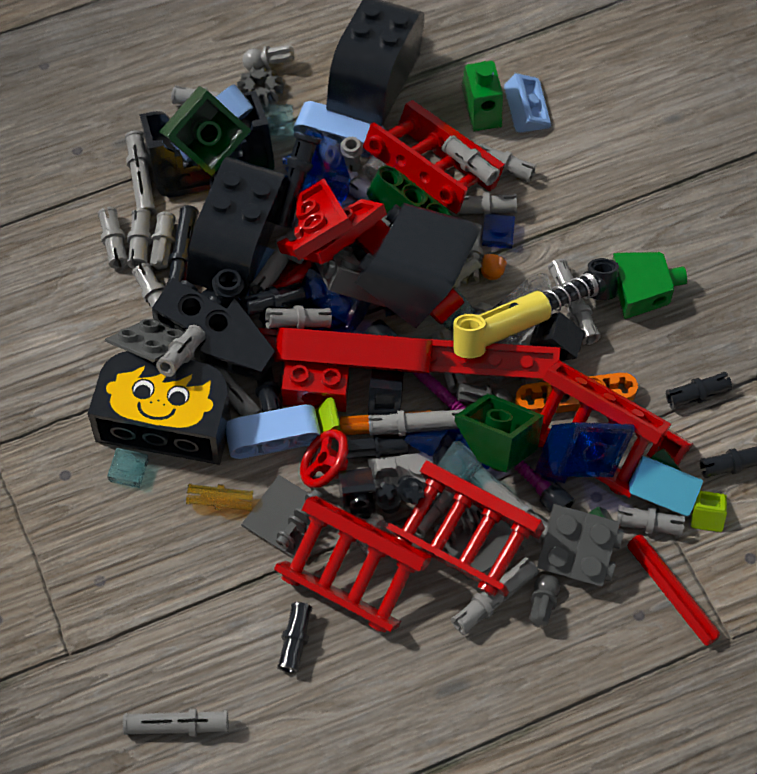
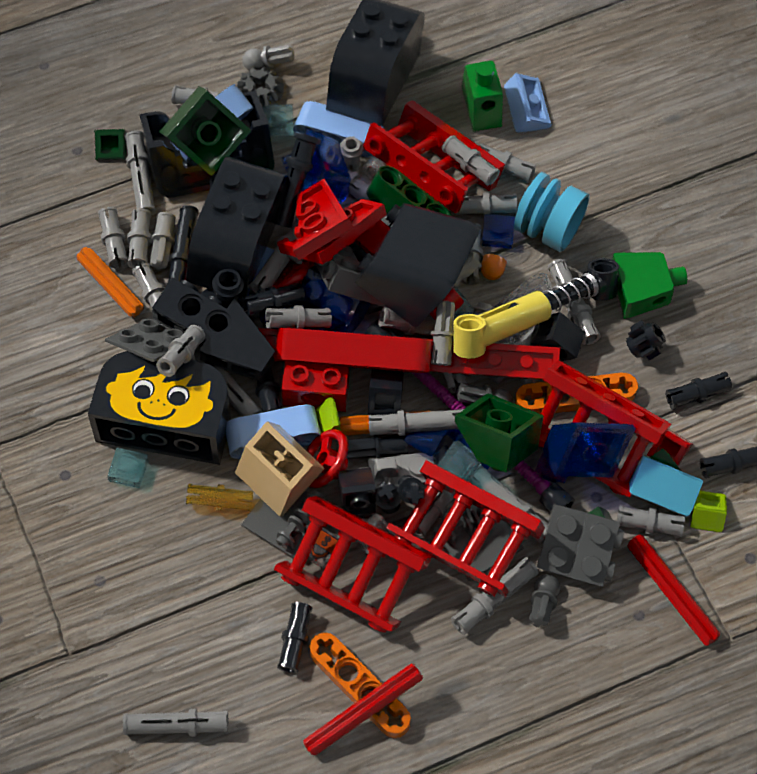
none -> orange axle [77,247,144,317]
none -> dark green slope [95,129,126,160]
none -> tan slope [235,421,325,517]
none -> red axle [303,664,423,756]
none -> tile [308,528,339,570]
none -> orange beam [310,633,411,738]
none -> light grey pin [378,307,436,336]
none -> light grey axle [431,301,455,366]
none -> medium azure wheel [513,172,590,252]
none -> black gear [626,320,666,361]

